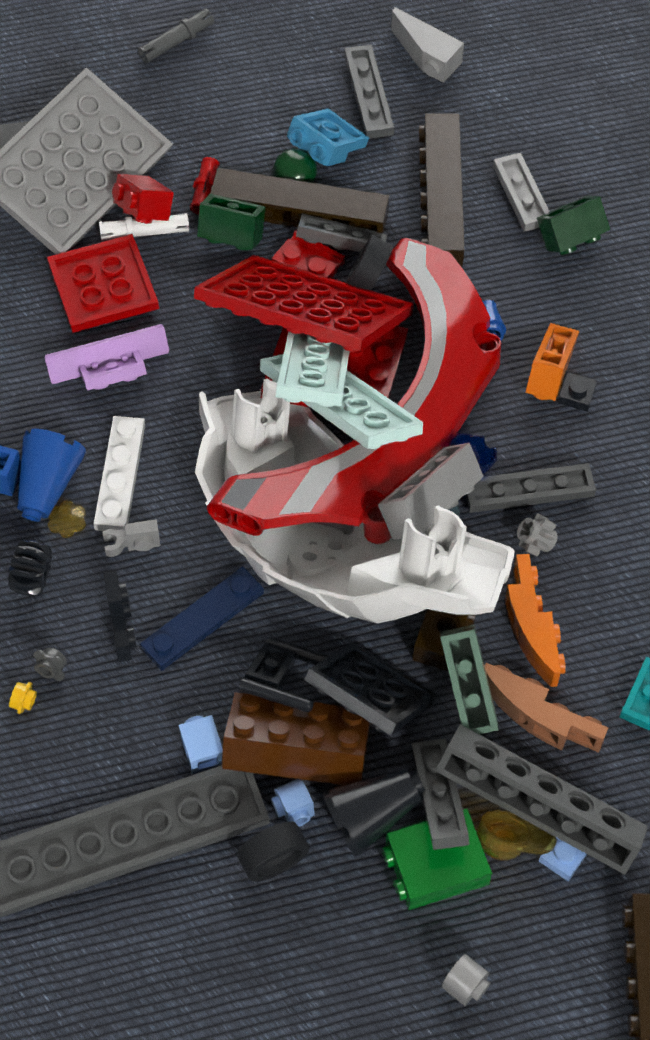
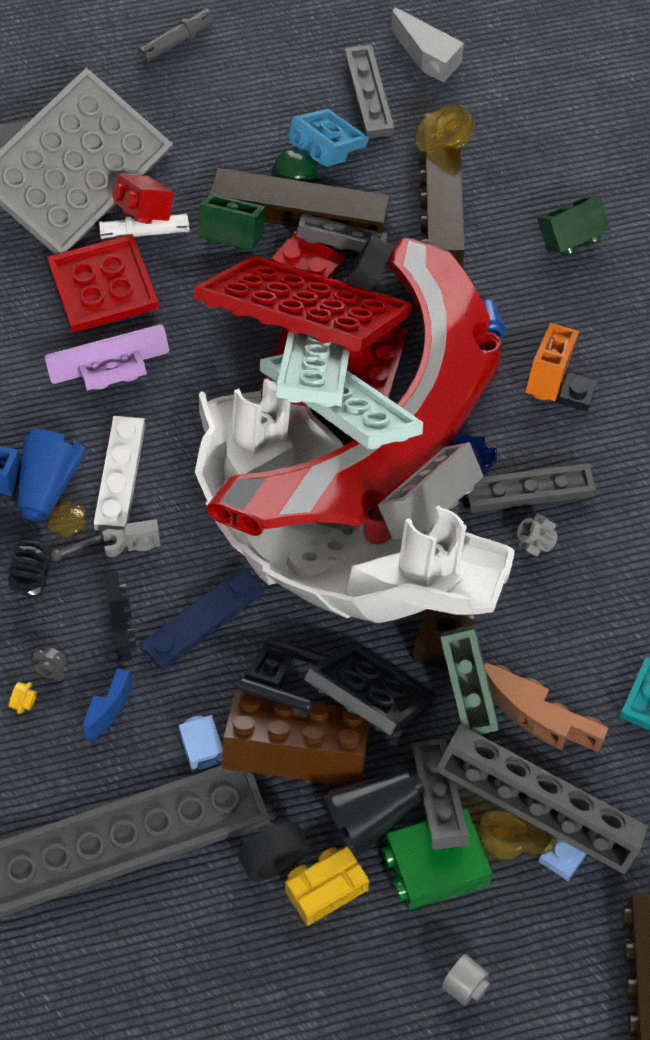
red pin [190,157,220,215] -> none
light blue plate [271,779,315,827] -> none
light grey plate [493,153,550,231] -> none
orange slope [505,554,565,687] -> none
none -> dark grey hinge [51,529,107,562]
none -> blue slope [83,668,133,741]
none -> yellow brick [285,846,369,926]
none -> clear yellow cap [415,103,475,152]

